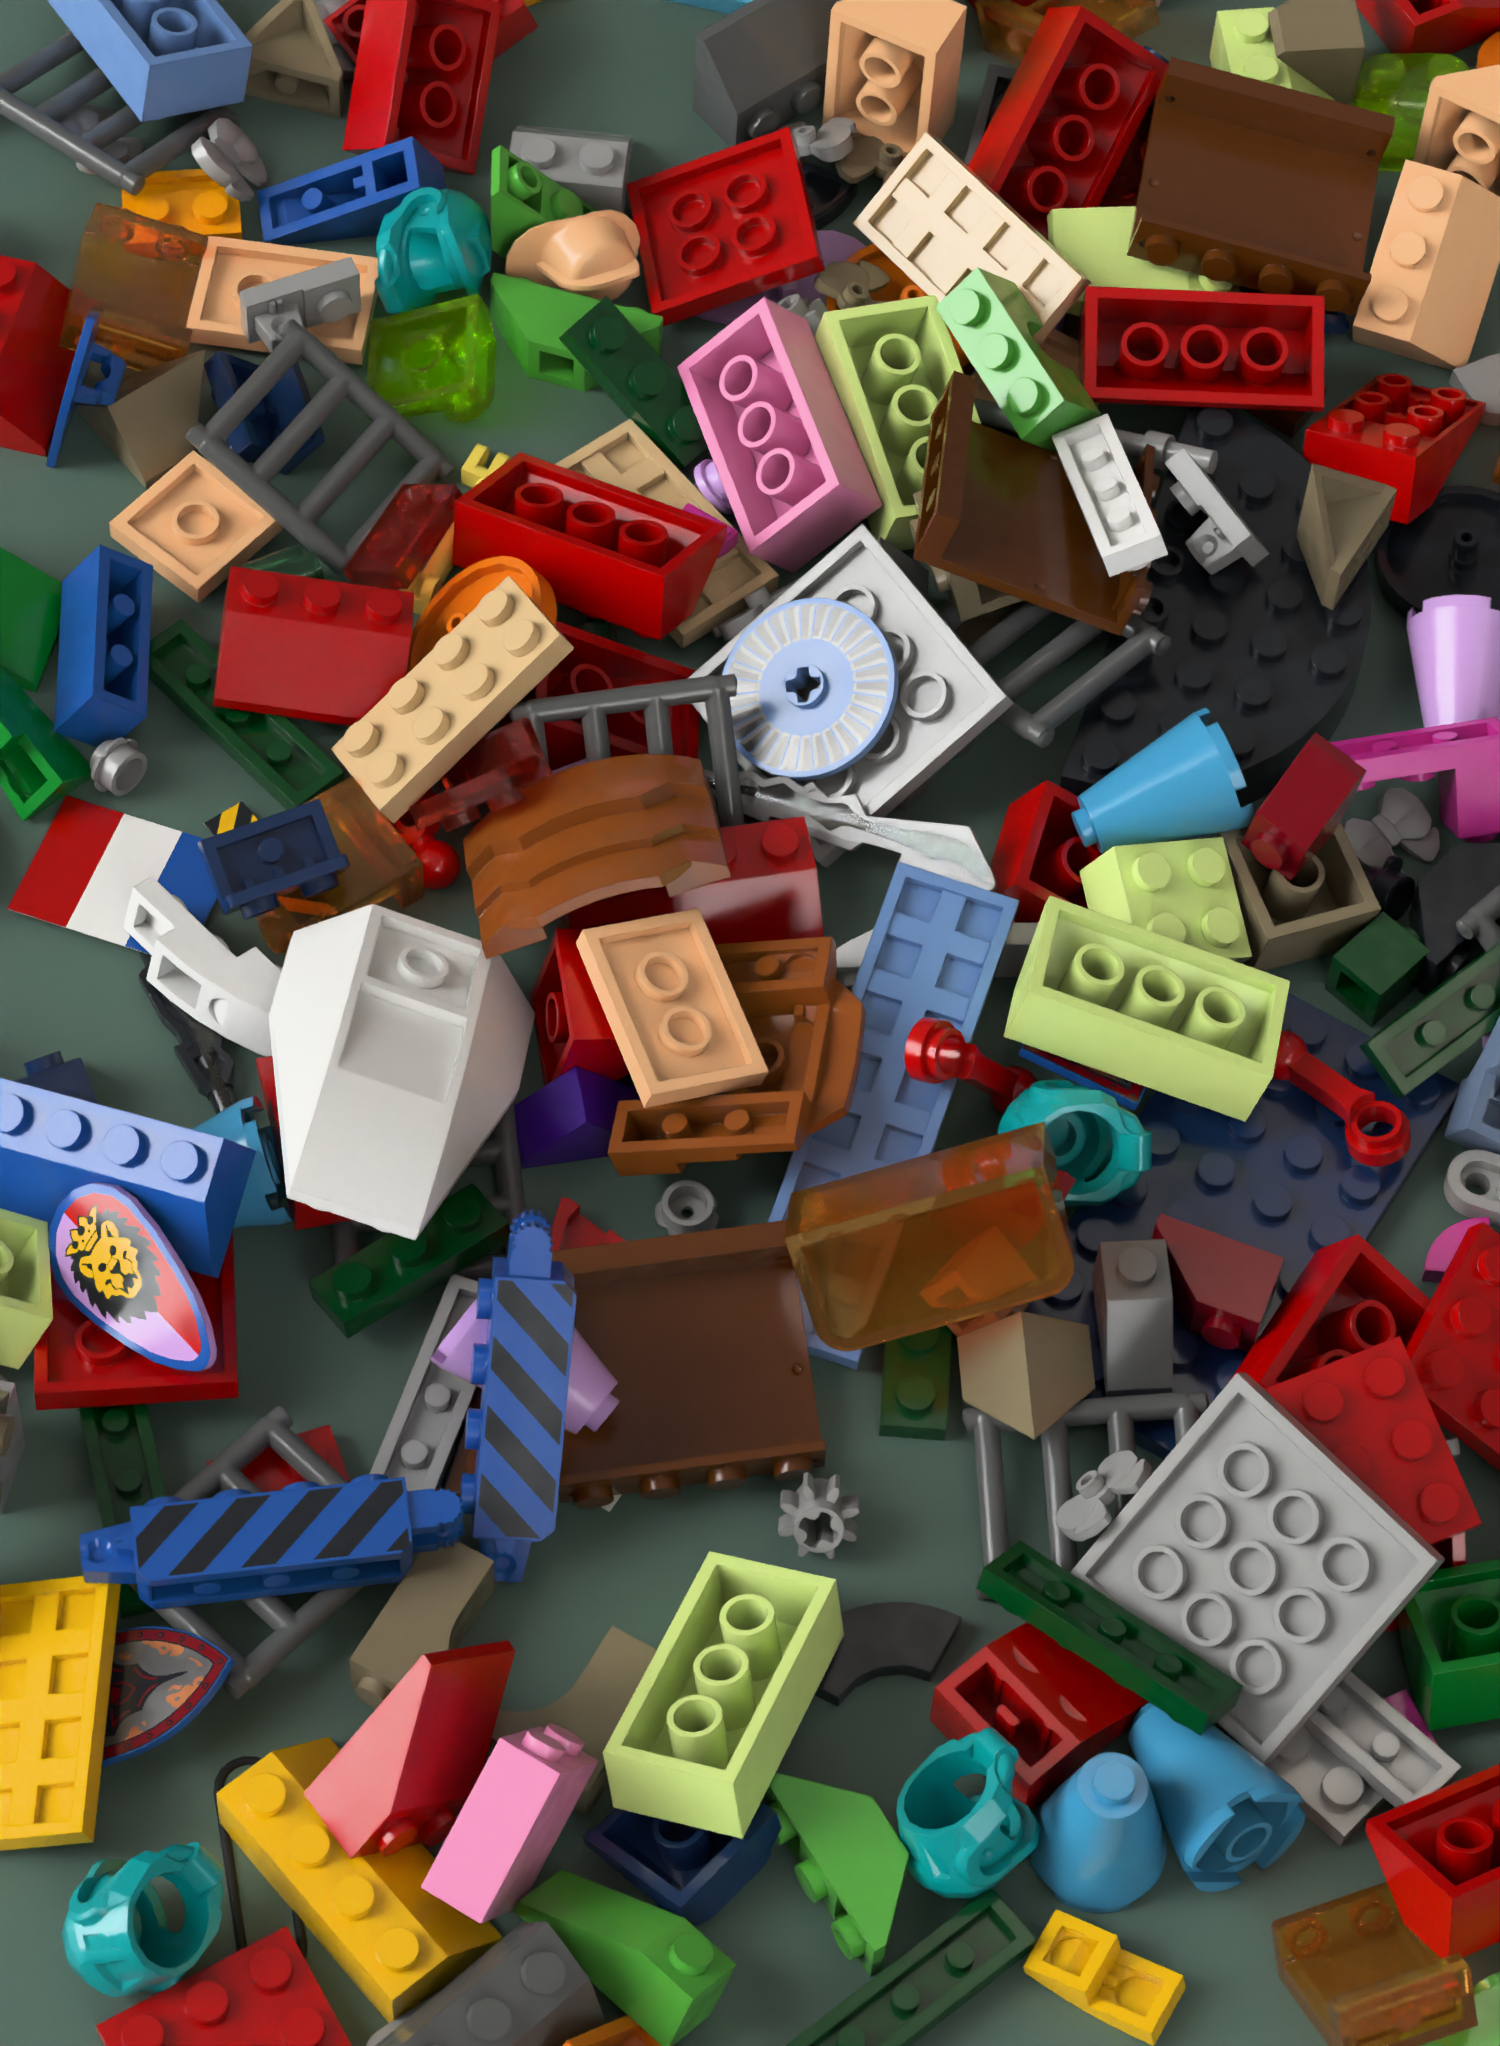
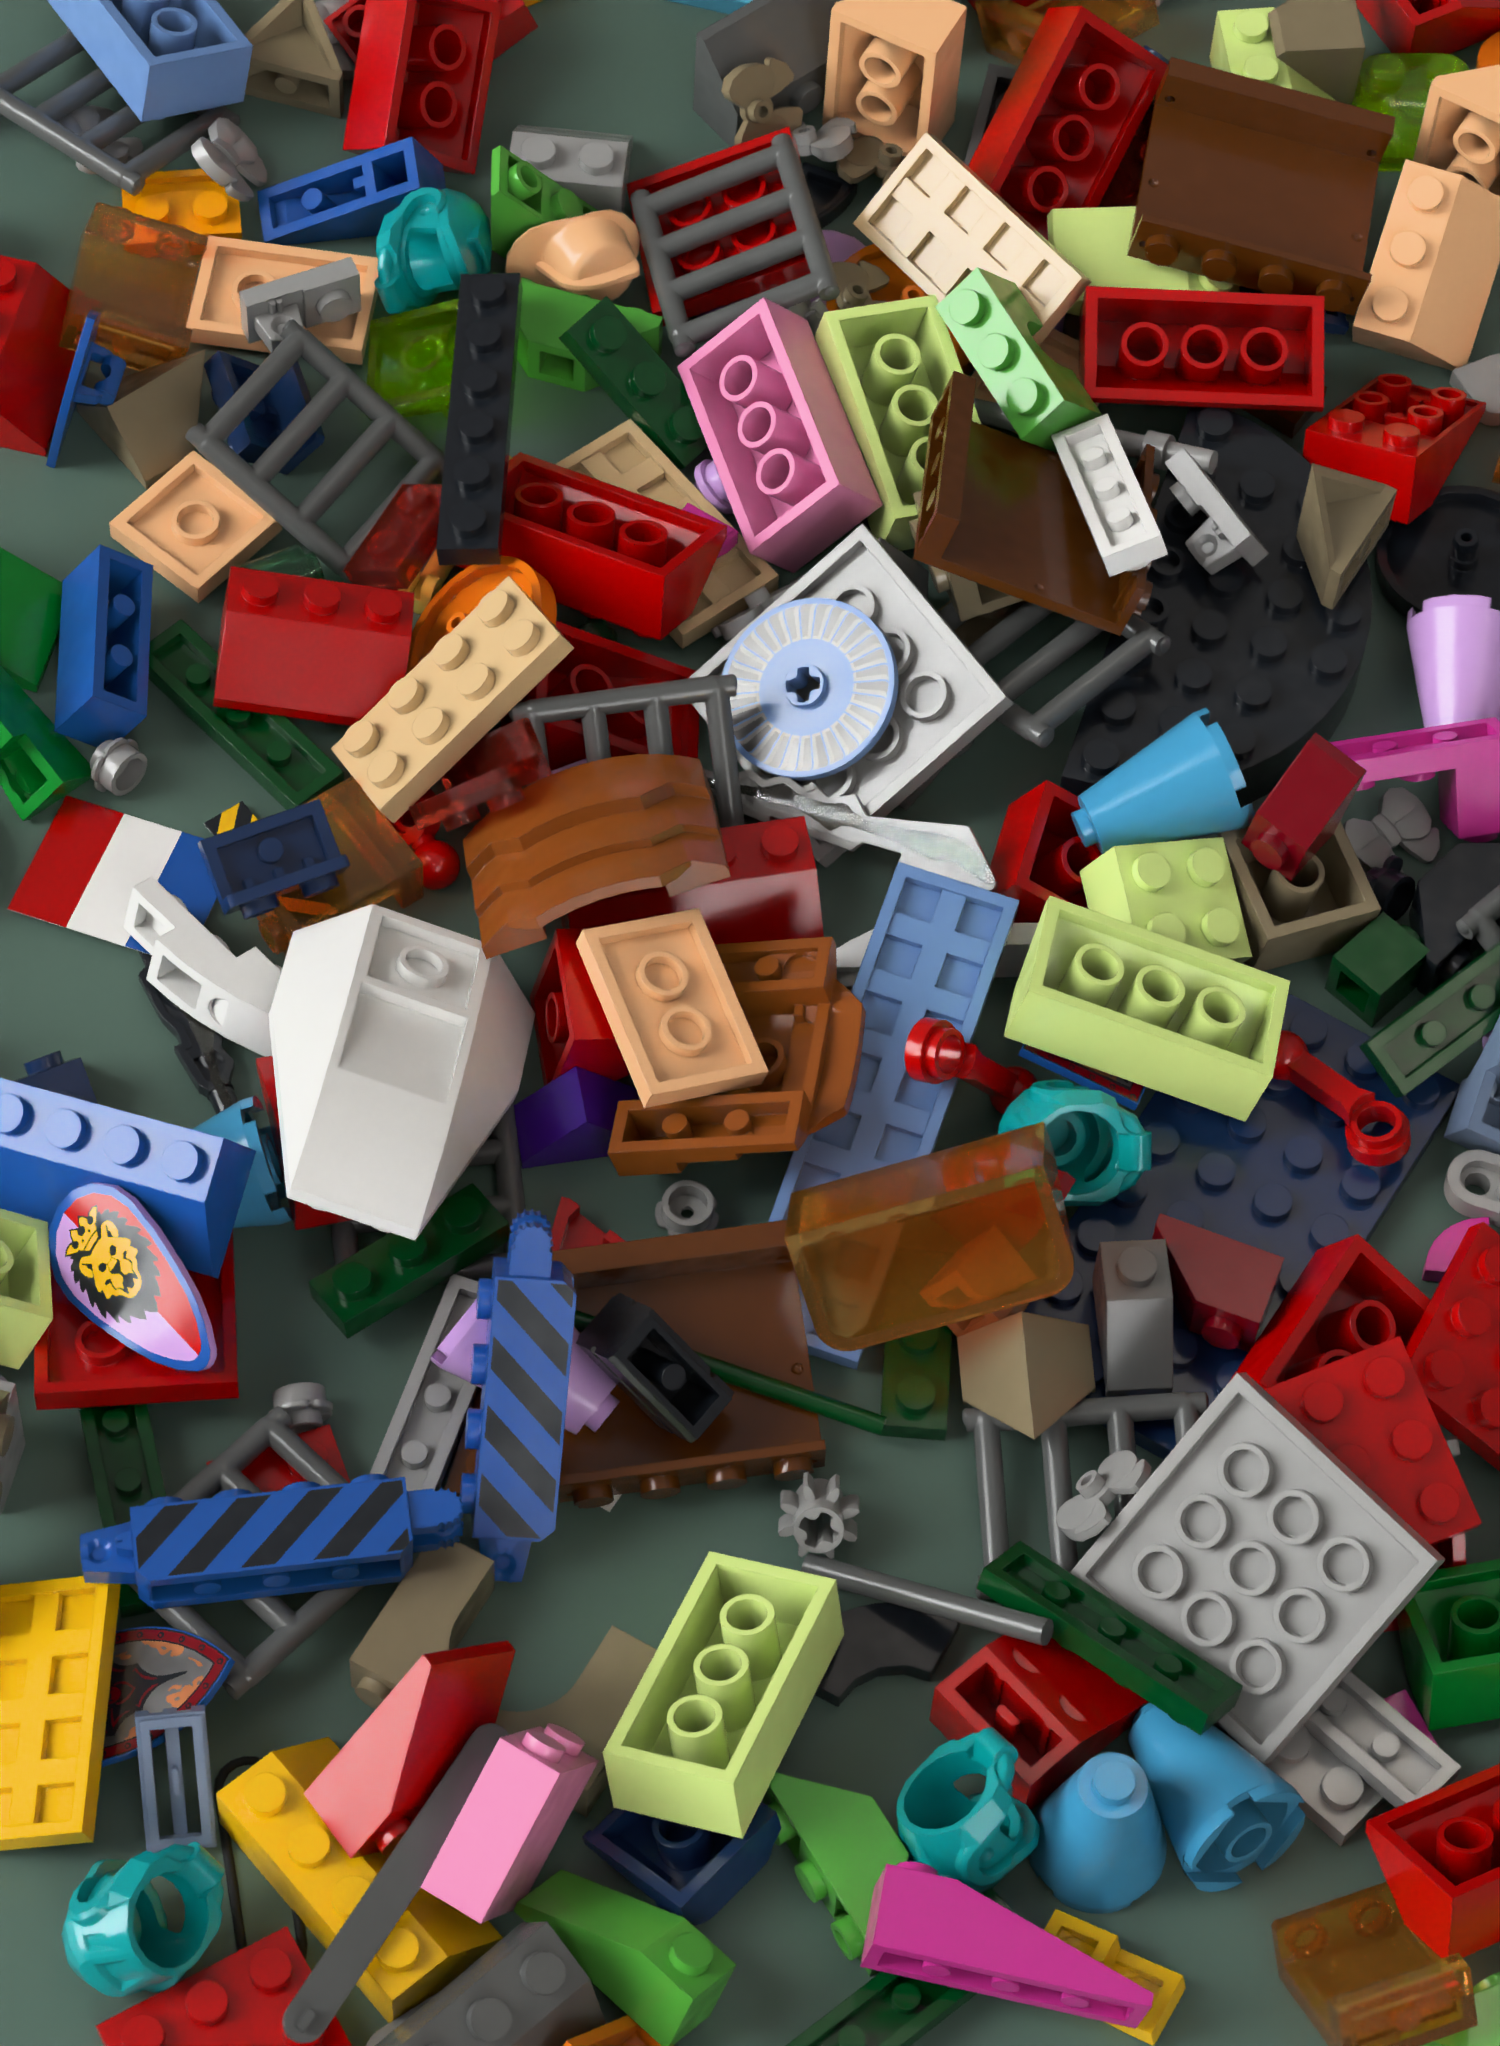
none -> sand blue tile [135,1705,217,1853]
none -> light grey plate [269,1382,333,1434]
none -> dark grey piece [282,1723,509,2044]
none -> black plate [436,273,523,565]
none -> dark green axle [574,1310,887,1436]
none -> black brick [576,1292,734,1443]
none -> dark grey bar [630,133,840,357]
none -> dark tan piece [721,57,803,145]
none -> dark grey bar [801,1553,1054,1646]
none -> dark pink slope [860,1861,1154,2029]

